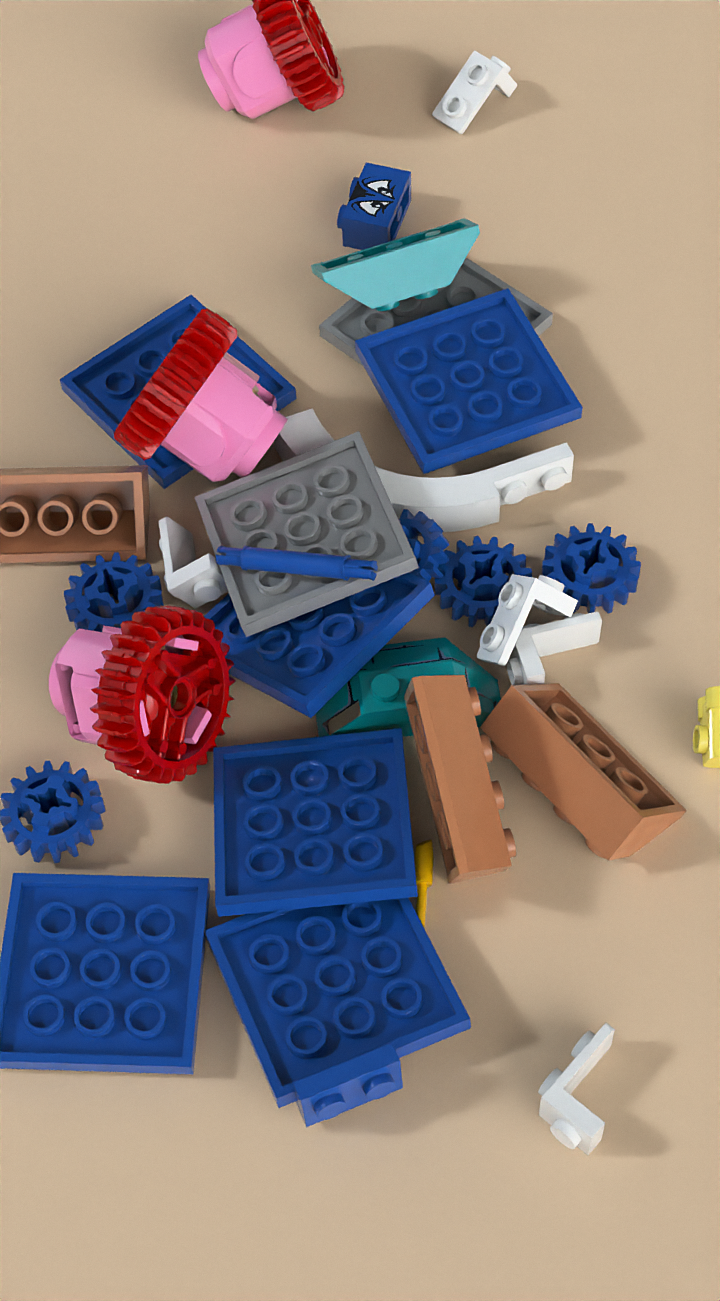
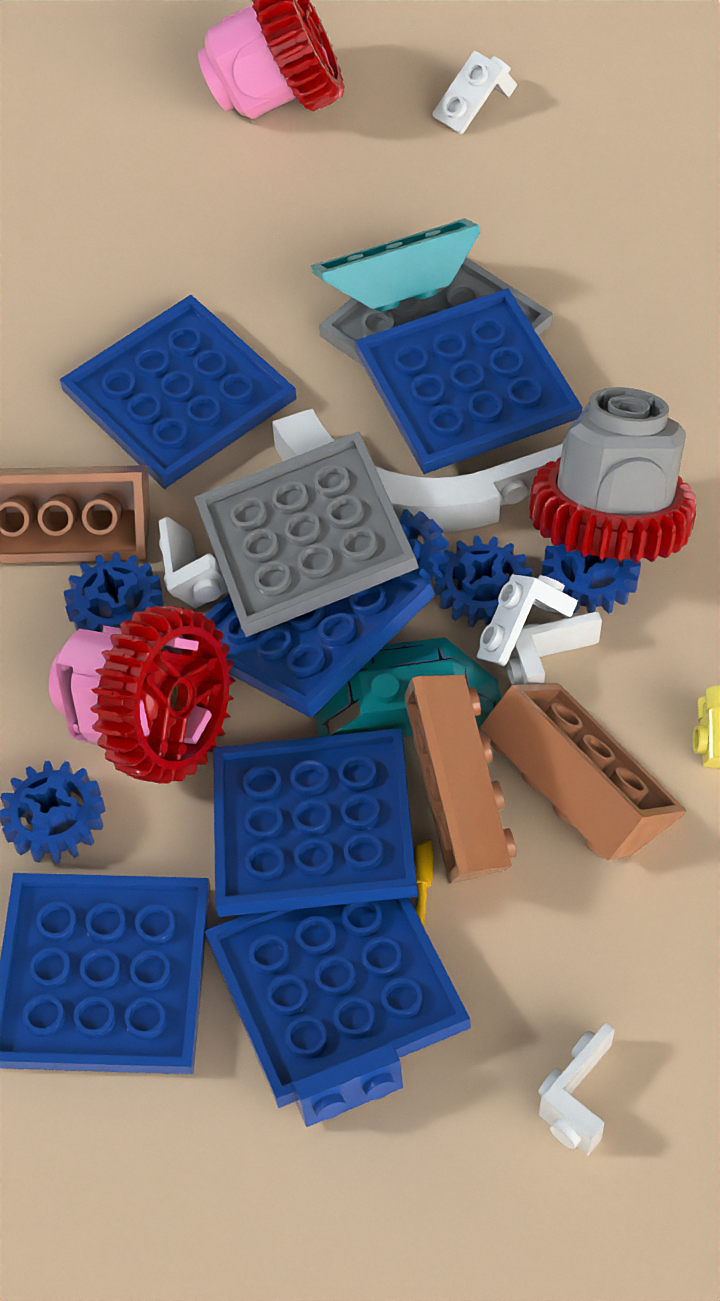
piece [114,308,288,482] -> none
blue piece [216,545,378,581] -> none
blue brick [337,162,411,250] -> none
none -> piece [529,387,697,564]

